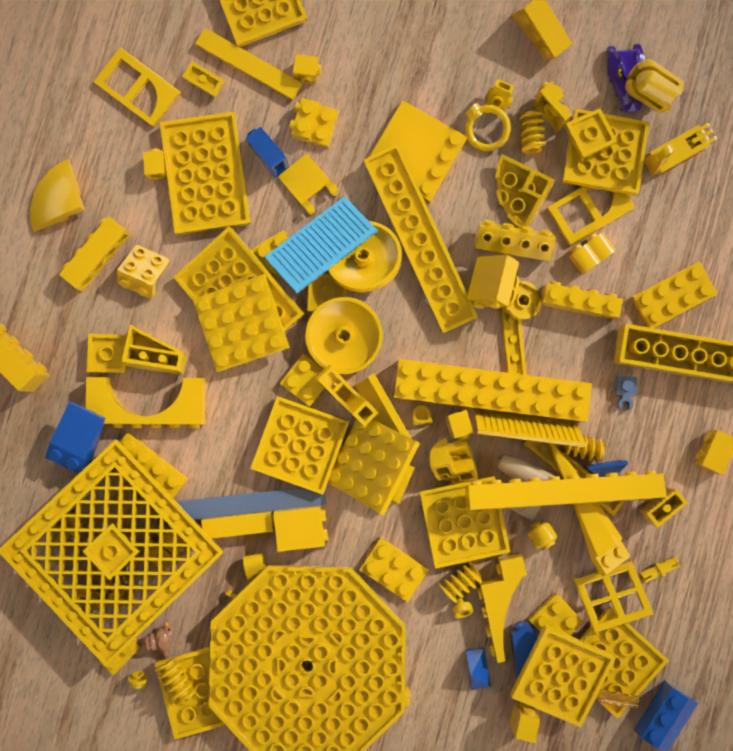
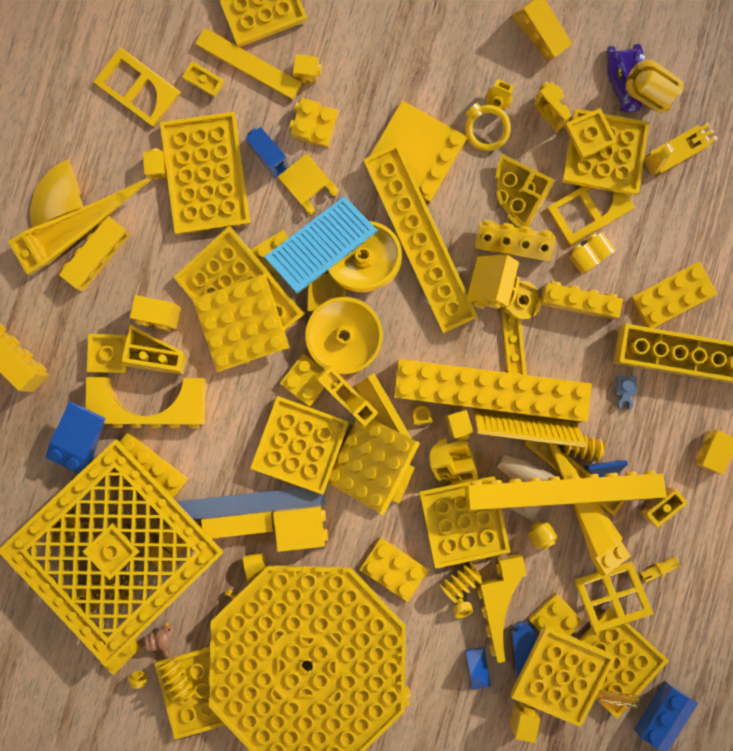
yellow bracket [117,245,169,299] -> none
yellow piece [519,111,546,154] -> none
none -> yellow plate [8,178,150,275]
none -> yellow brick [130,295,181,332]

